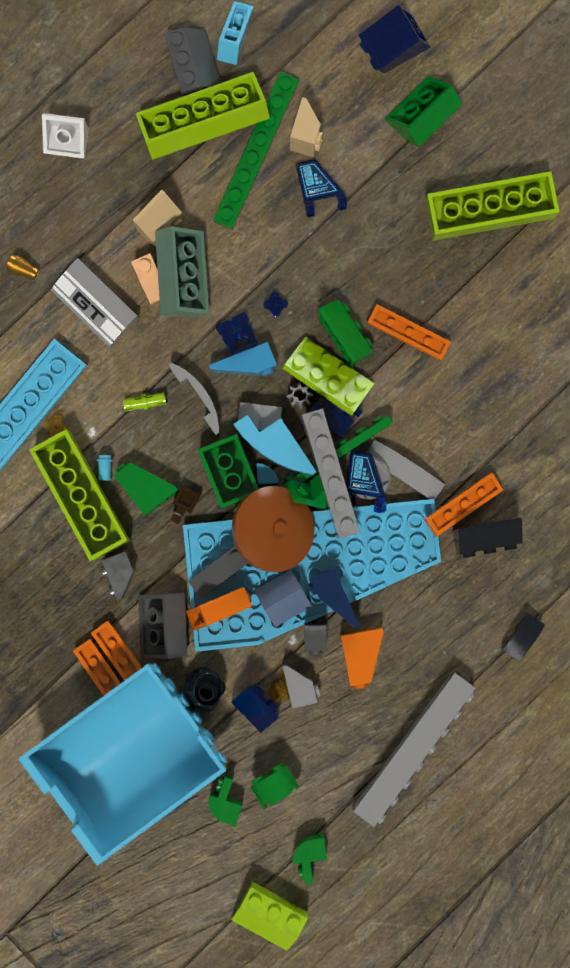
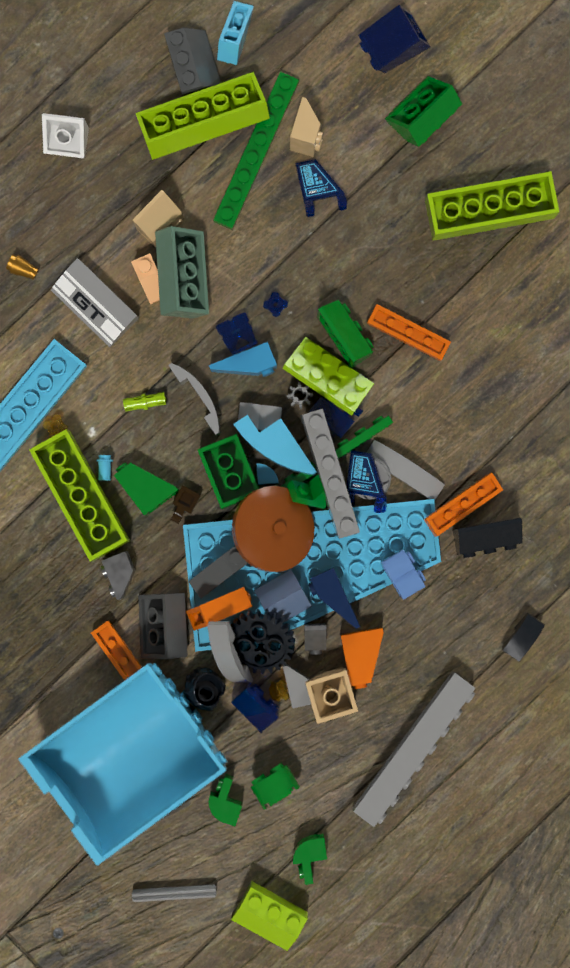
orange plate [73,638,122,696] -> none
none -> light grey axle [132,884,217,902]
none -> light grey slope [208,621,253,683]
none -> black gear [230,609,296,674]
none -> tan slope [305,667,358,724]
none -> medium blue brick [380,550,426,600]

